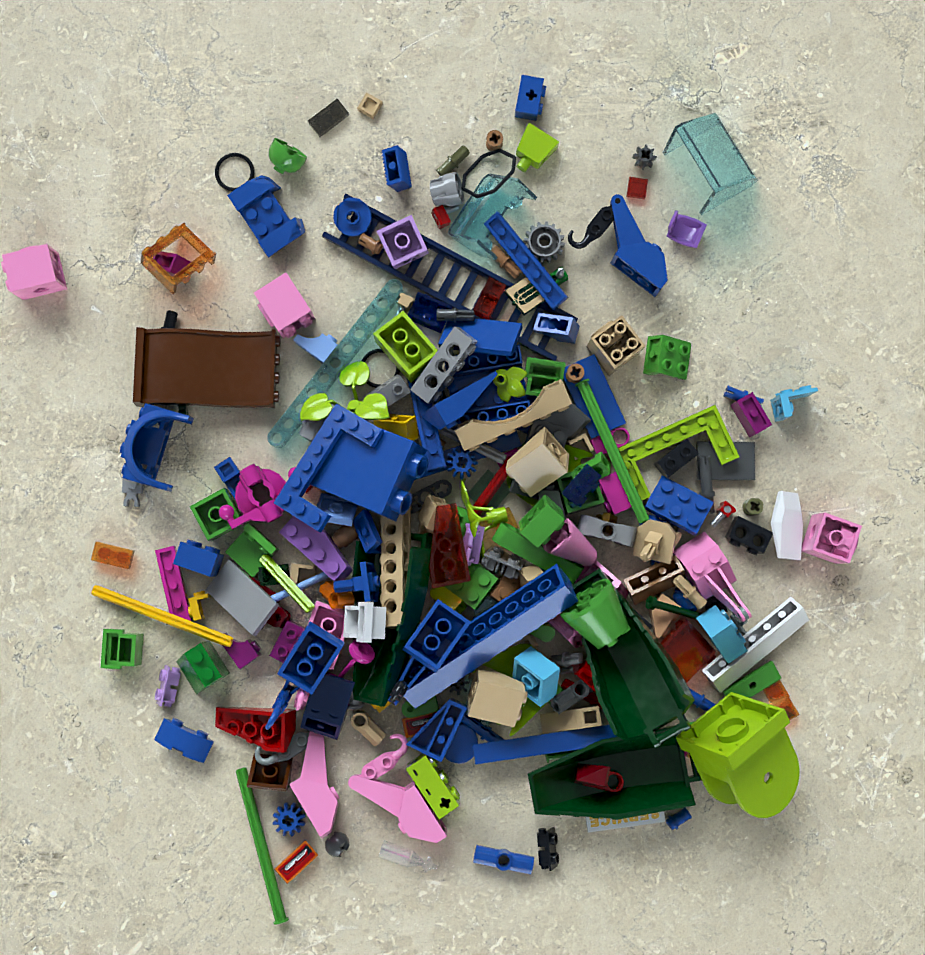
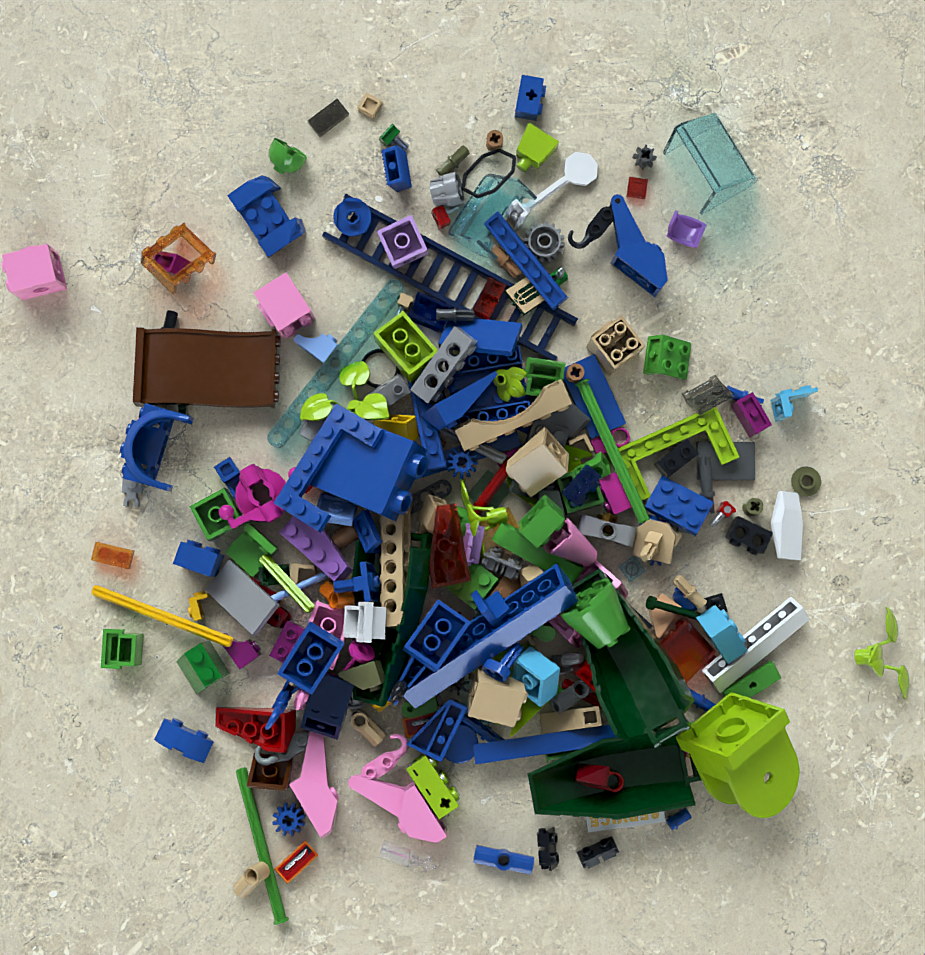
dark pink plate [155,546,193,621] -> none
lavender hinge [155,665,181,707] -> none
black tyre [215,153,254,191] -> none
dark grey piece [325,832,350,857] -> none
medium nougat pin [358,233,383,254] -> none
lime leg [430,584,467,615] -> none
blue arch [533,313,580,344] -> none
medium nougat brick [623,555,686,605] -> none
bright pink slope [673,532,752,635] -> none
clear orange slope [763,680,799,720] -> none
bright pink brick [801,513,862,564] -> none
none -> tan piece [233,862,270,899]
none -> olive slope [338,660,385,692]
none -> green piece [379,124,409,150]
none -> blue panel [471,590,511,626]
none -> blue piece [482,642,524,682]
none -> white piece [504,152,598,231]
none -> black hinge [577,836,619,869]
none -> clear light blue tile [618,556,645,582]
none -> clear smoke plate [682,375,733,416]
none -> olive piece [791,466,821,496]
none -> lime plant [854,607,909,699]

